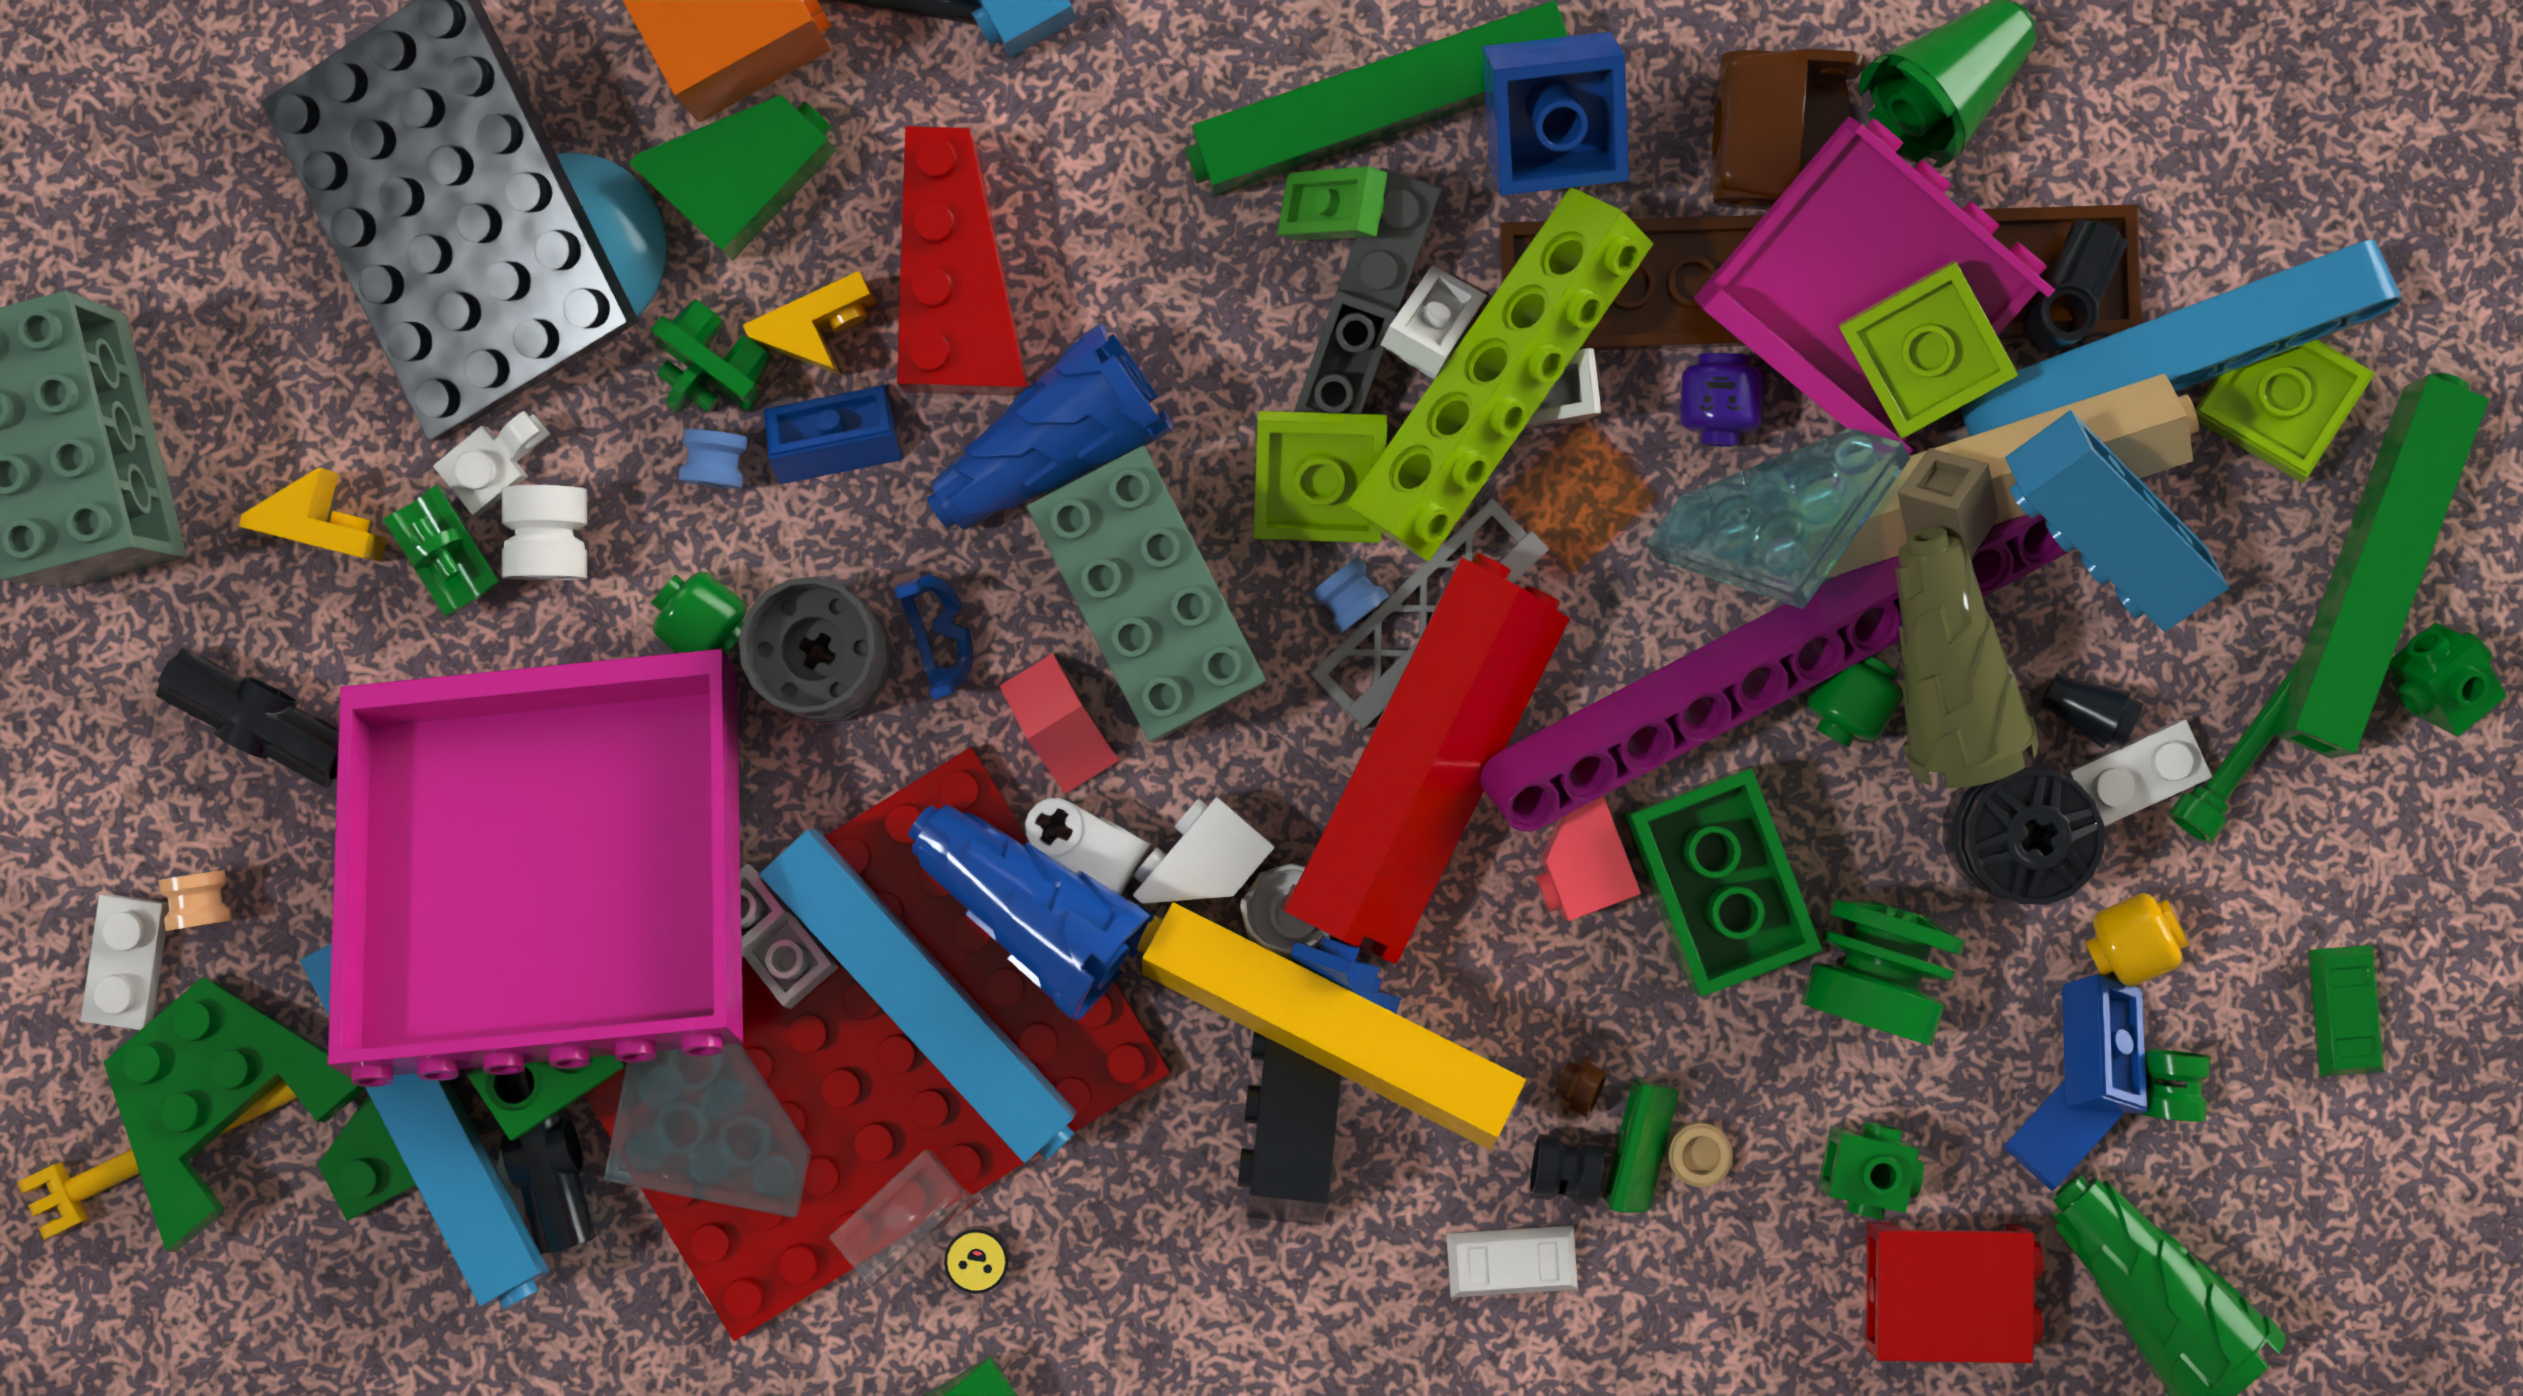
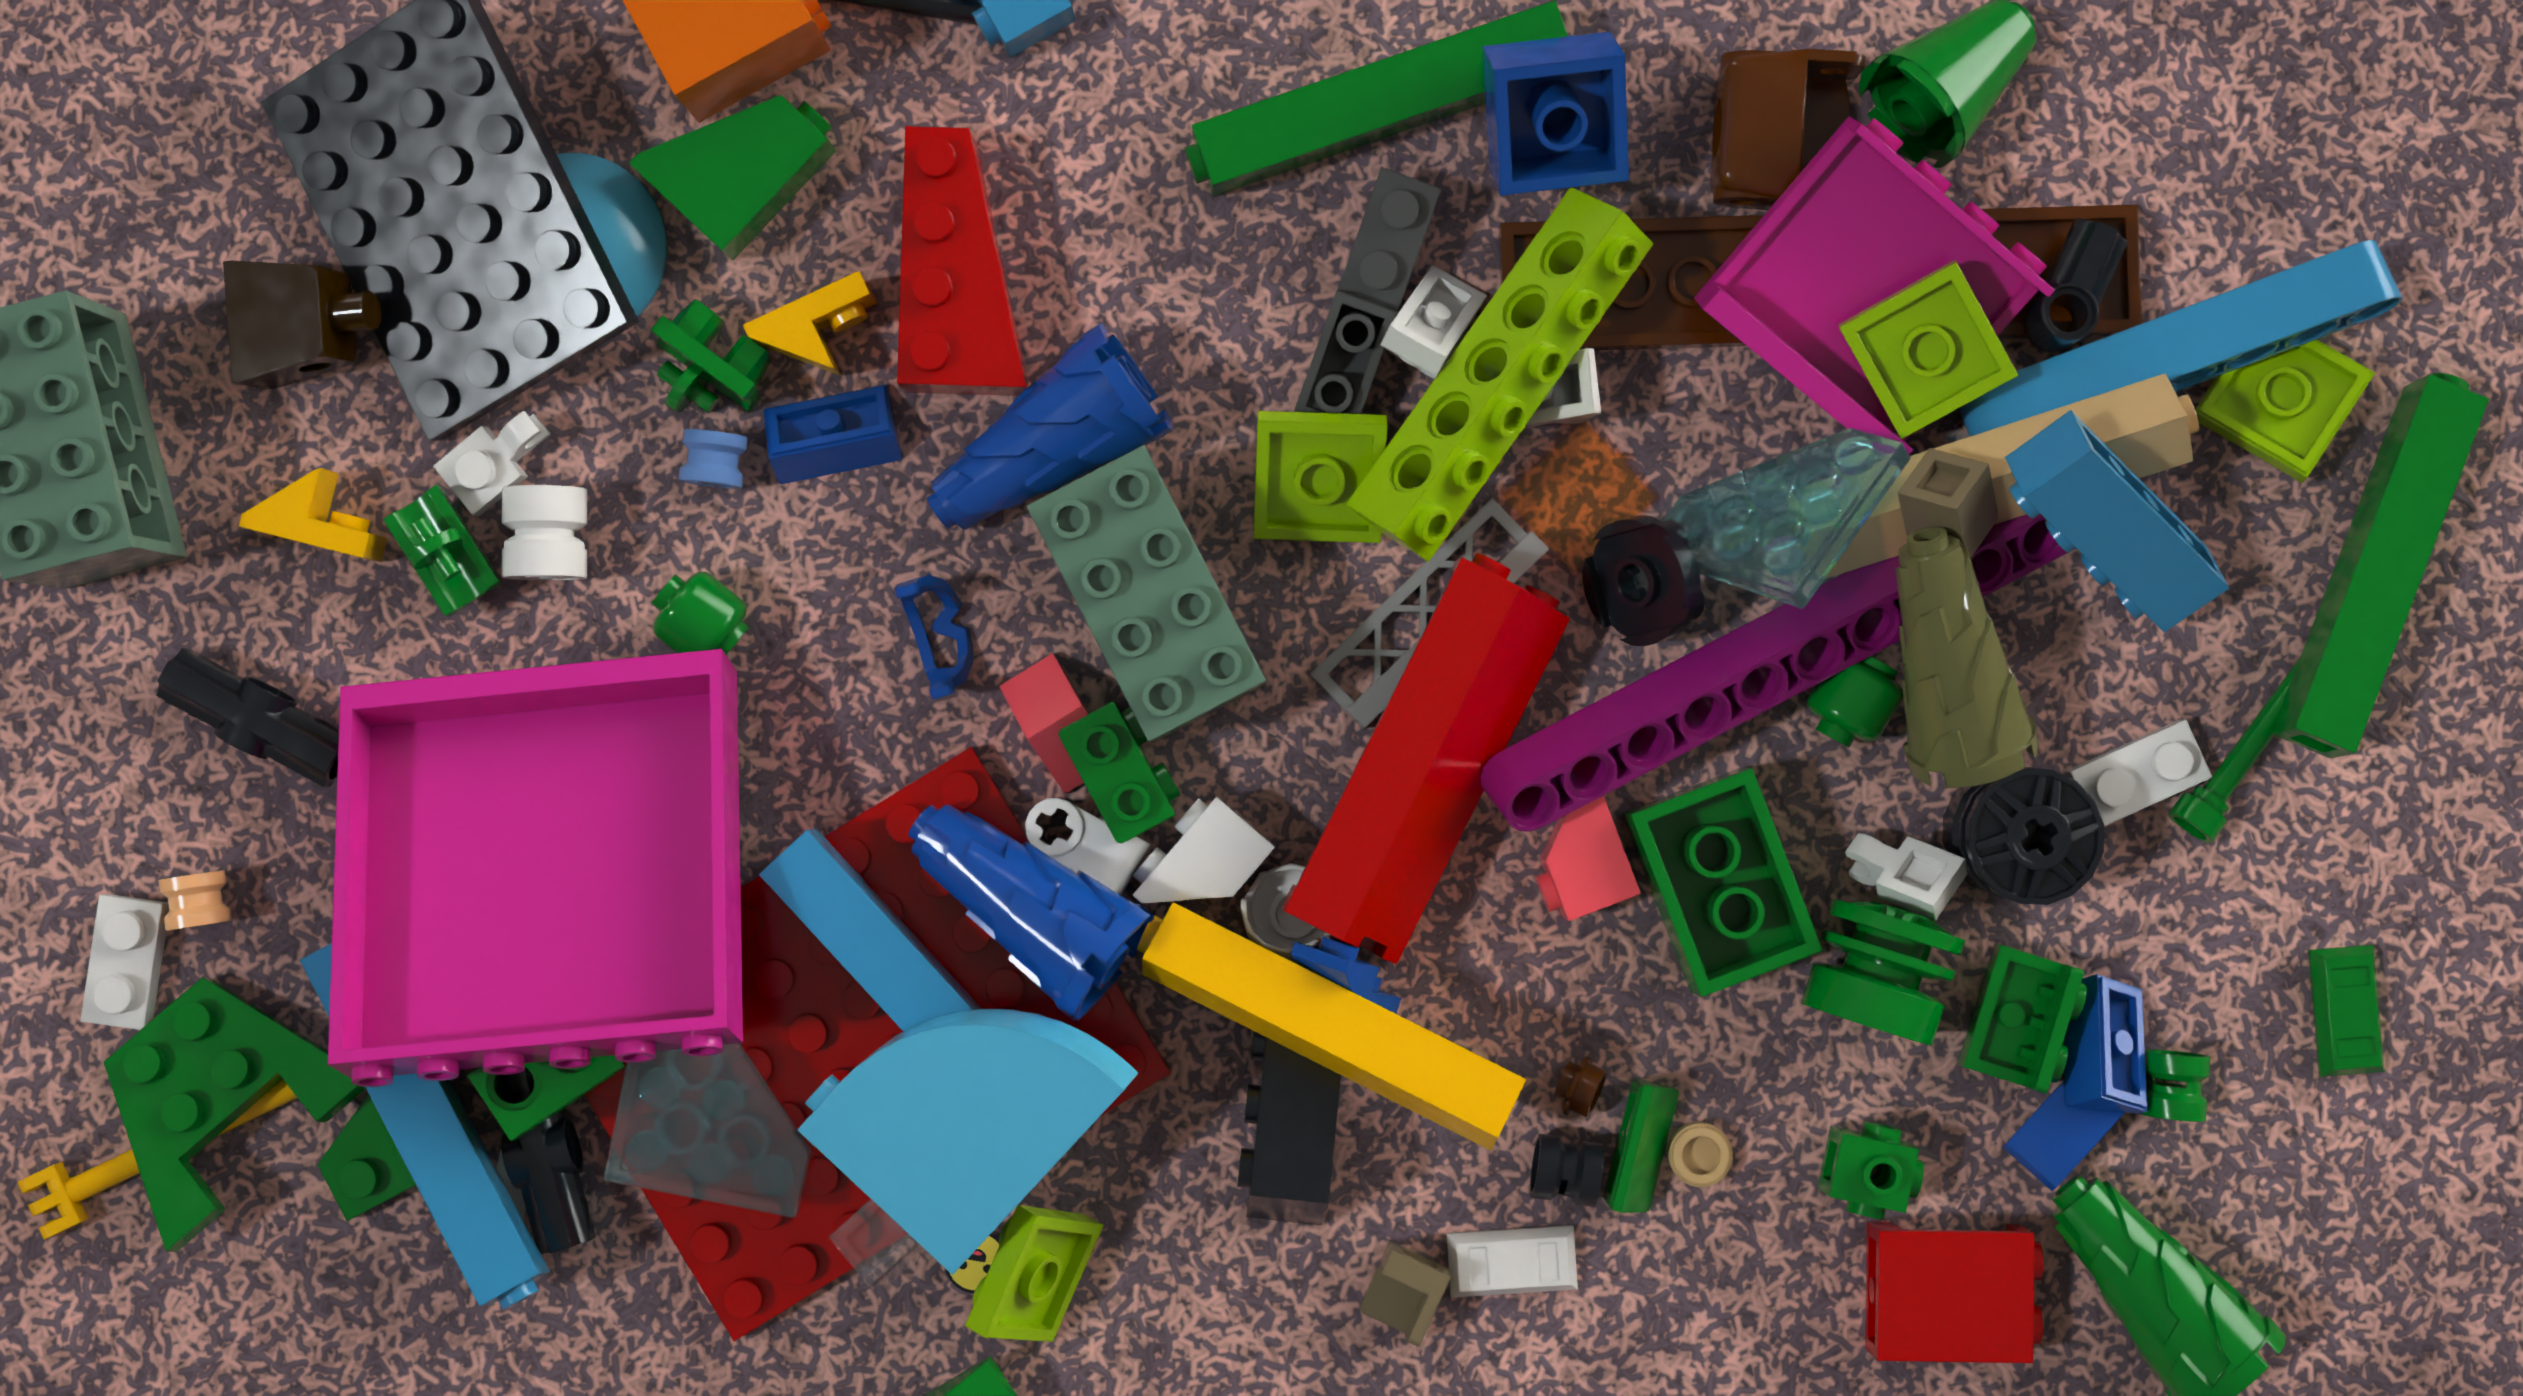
dark grey wheel [739,577,893,723] -> none
white slope [740,864,839,1009] -> none
bright green plate [1277,166,1388,241] -> none
medium blue wheel [1309,556,1390,635] -> none
dark purple head [1679,353,1765,447] -> none
black cone [2040,672,2143,750] -> none
yellow head [2085,893,2190,987] -> none
green brick [2389,622,2507,737] -> none
none -> dark brown torso [223,260,382,389]
none -> medium azure brick [797,1009,1139,1275]
none -> lime plate [965,1205,1104,1342]
none -> green bracket [1059,700,1181,844]
none -> dark tan panel [1360,1240,1451,1347]
none -> black plate [1582,515,1705,646]
none -> white plate [1845,833,1967,921]
none -> green bracket [1957,943,2087,1094]

